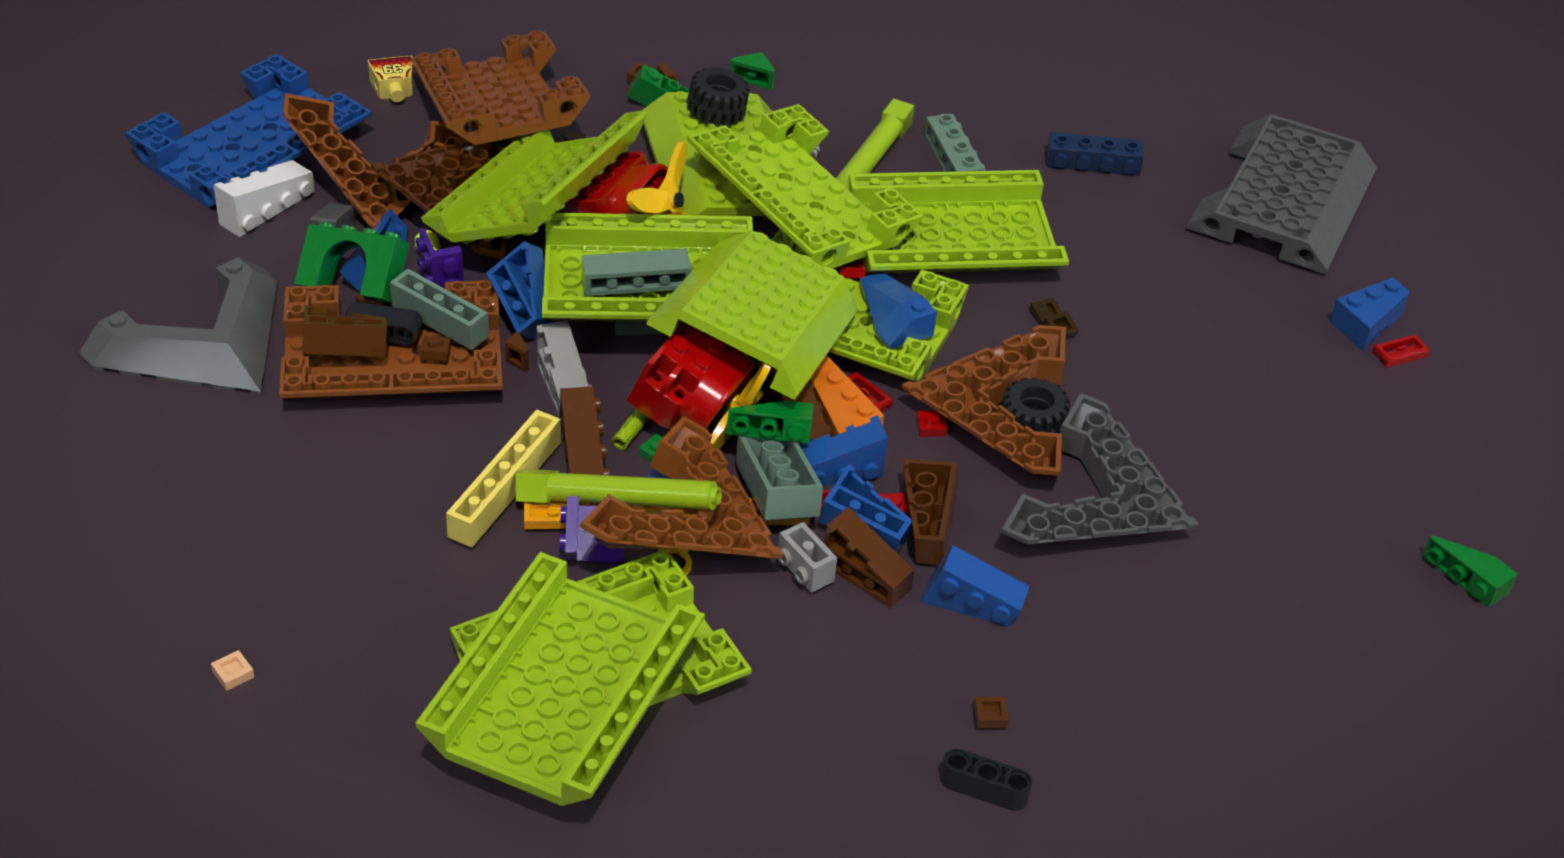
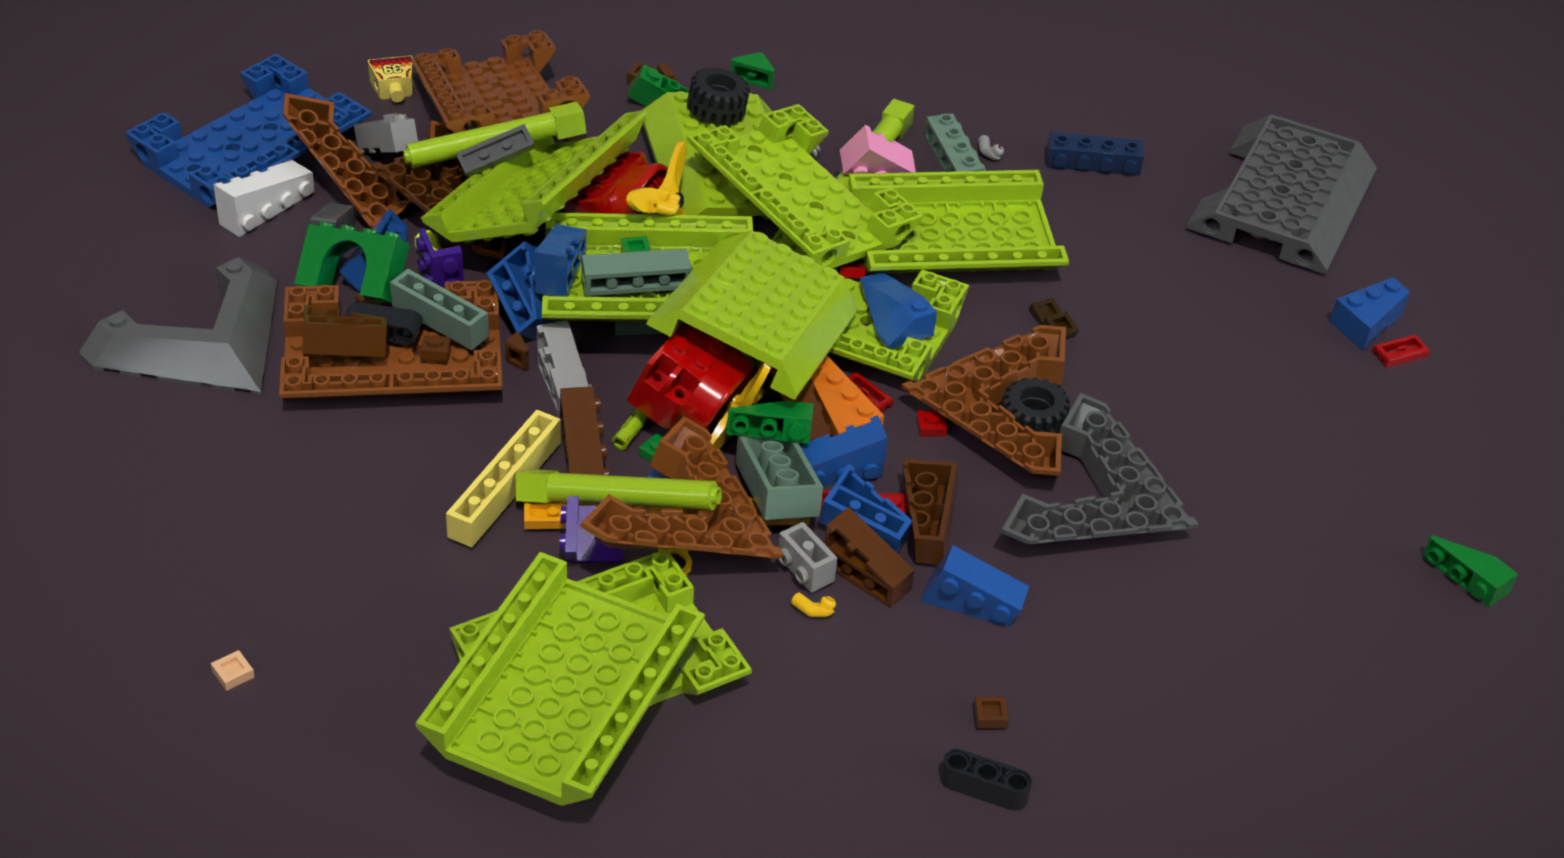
none -> light grey wedge [354,113,418,153]
none -> lime brick [402,102,586,169]
none -> dark grey plate [456,124,535,178]
none -> blue wedge [532,224,587,296]
none -> green plate [621,236,651,253]
none -> yellow arm [650,193,680,216]
none -> yellow arm [791,592,836,617]
none -> bright pink wedge [840,125,916,175]
none -> light grey arm [978,135,1004,161]

